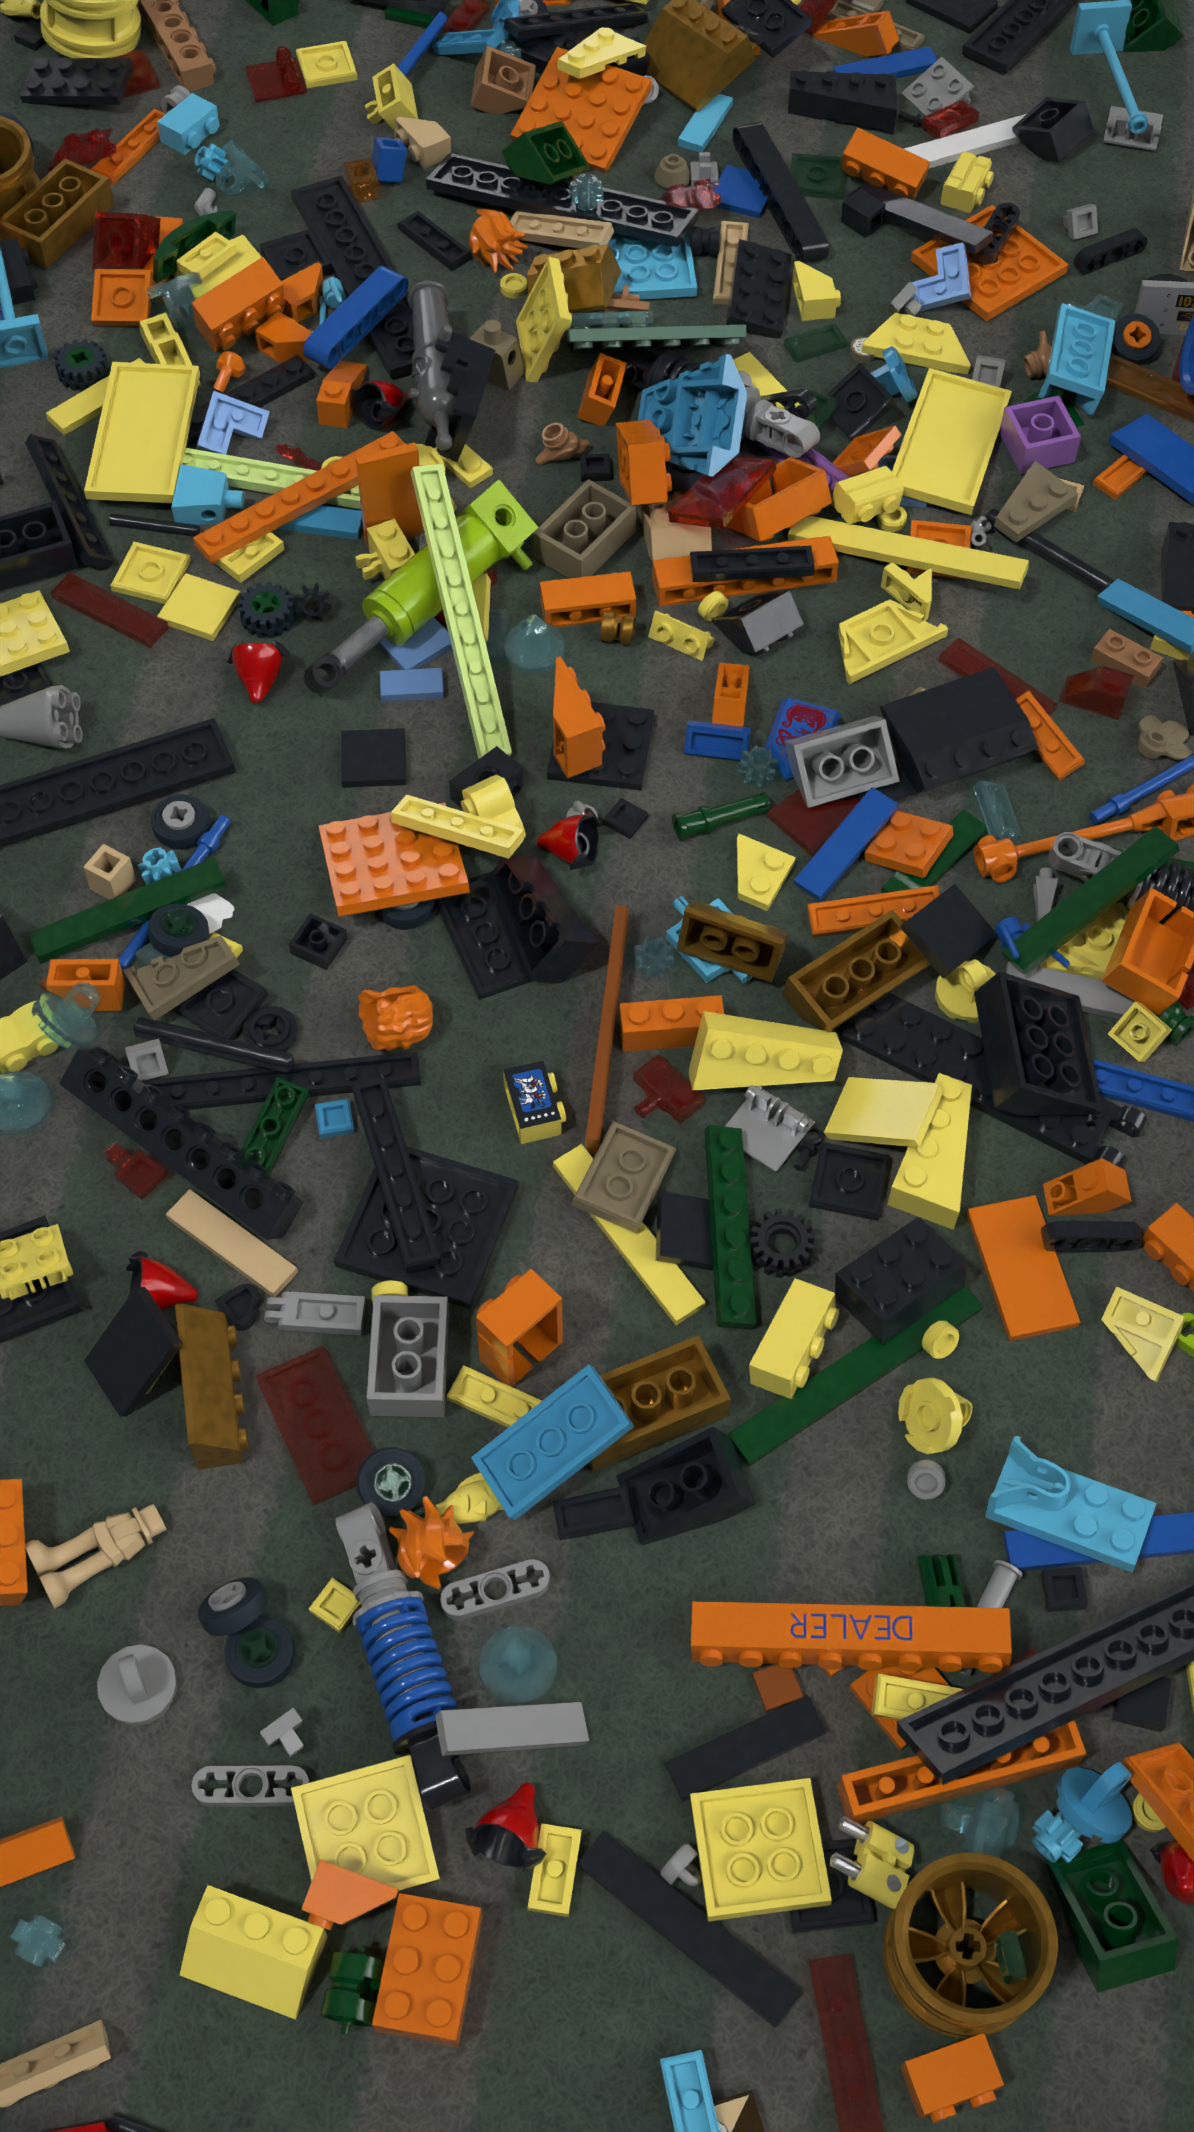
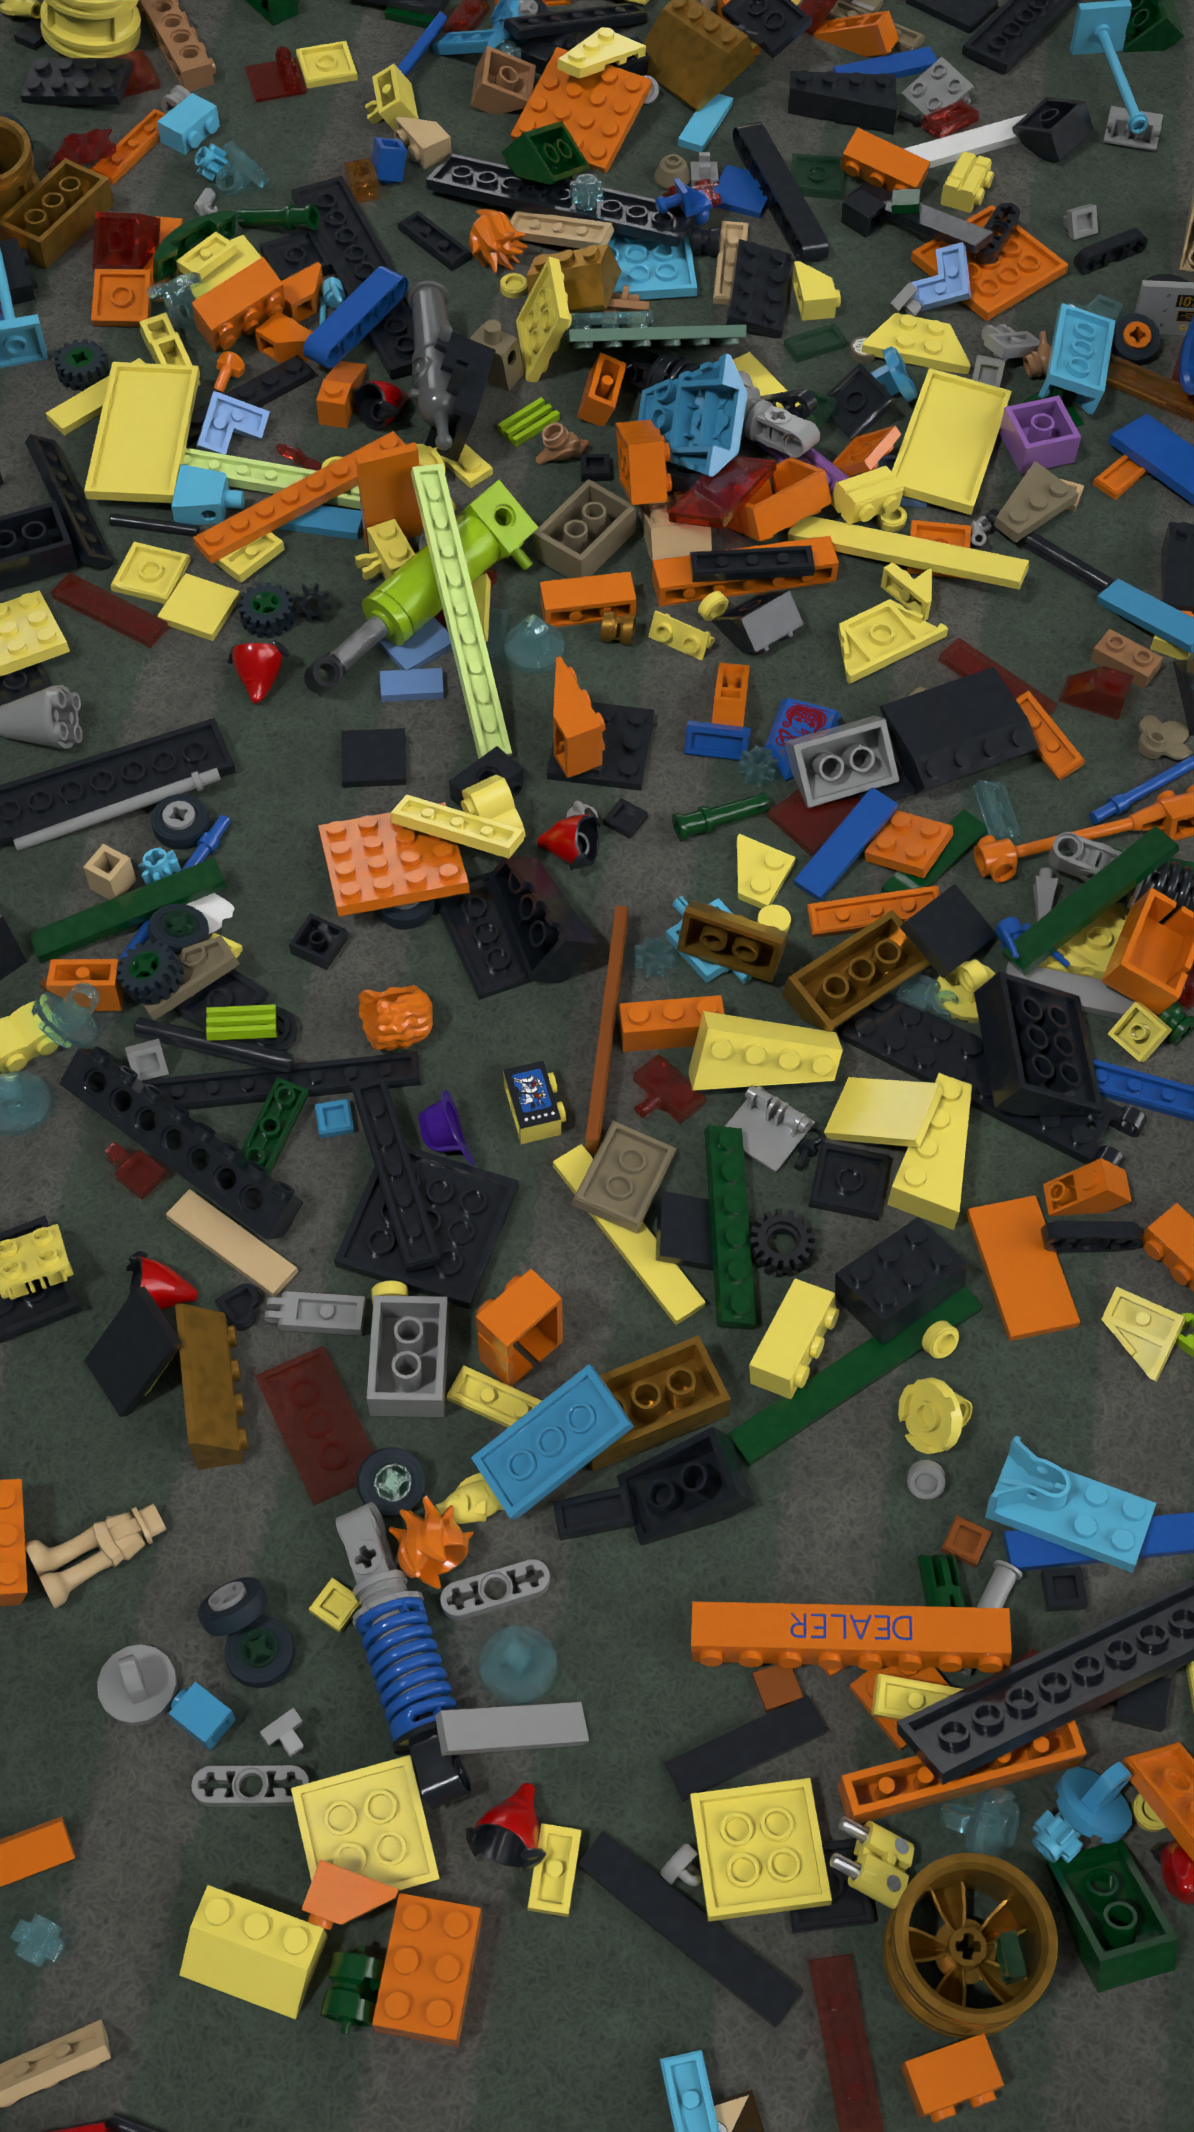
none -> light grey bar [13,768,221,851]
none -> black wheel [117,940,184,1006]
none -> dark azure brick [169,1682,236,1752]
none -> lime tile [206,1004,276,1041]
none -> dark green pin [237,204,319,230]
none -> dark purple piece [418,1090,475,1166]
none -> lime tile [497,397,560,447]
none -> blue piece [655,178,713,226]
none -> light yellow tile [757,905,791,932]
none -> tile [891,189,921,215]
none -> clear light blue plate [894,973,959,1019]
none -> dark orange tile [940,1515,991,1568]
none -> light grey hinge [981,324,1040,360]

